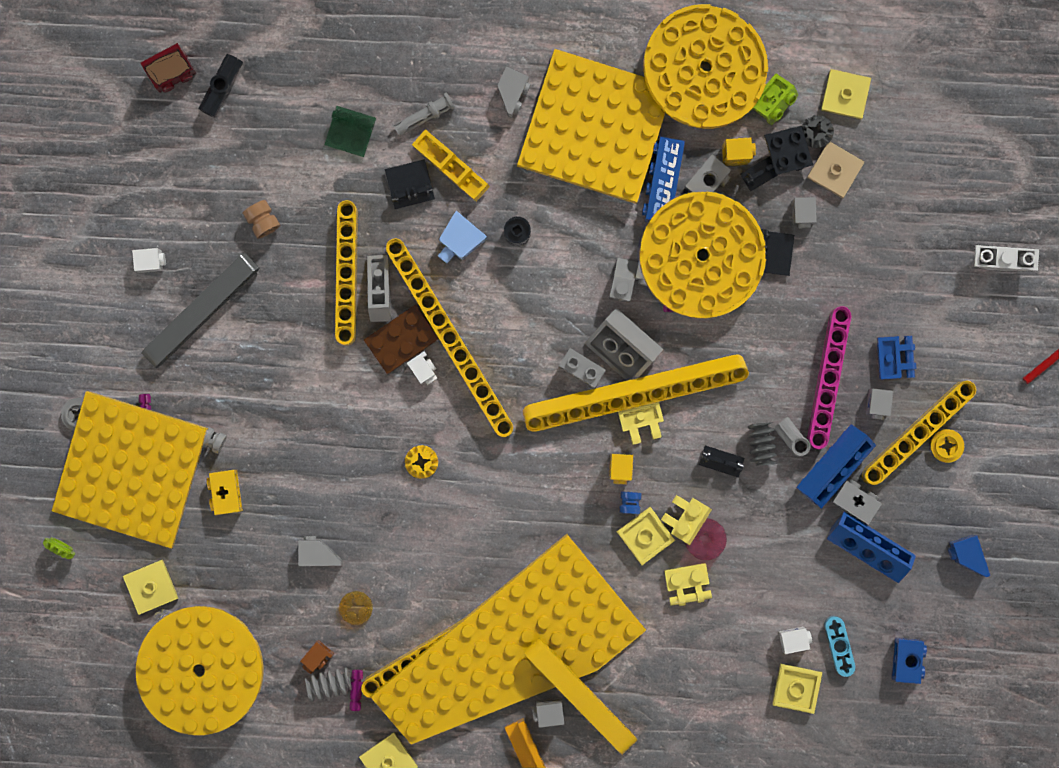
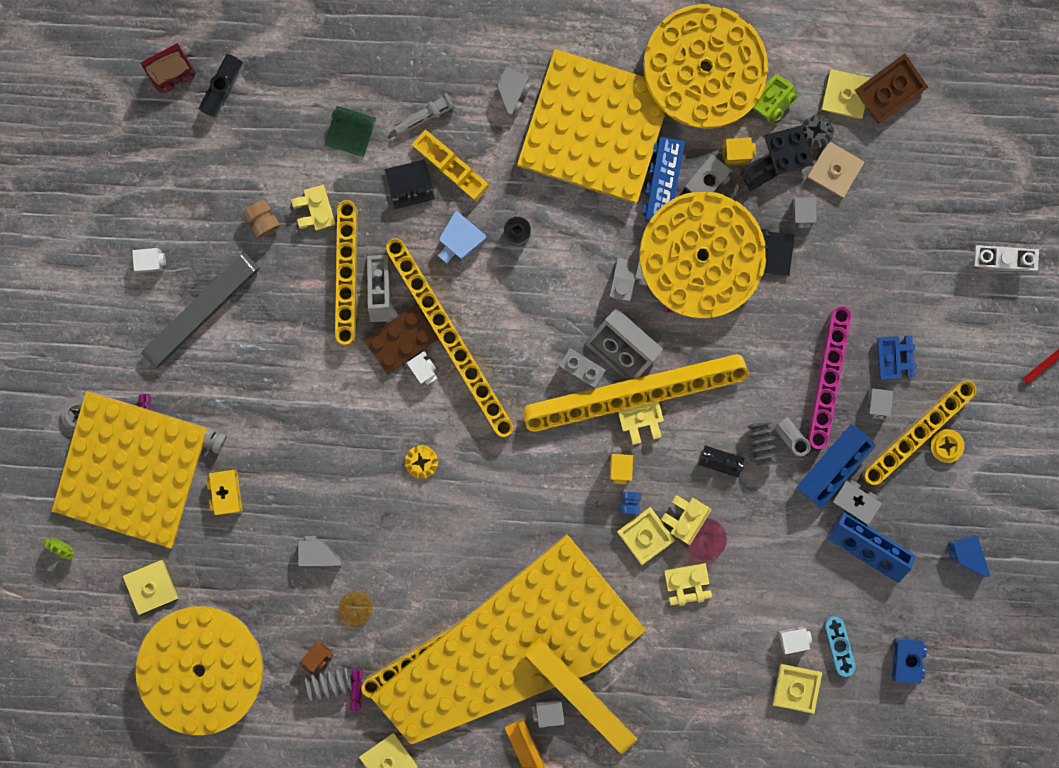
none -> light yellow plate [291,184,336,231]
none -> reddish brown plate [854,54,929,124]

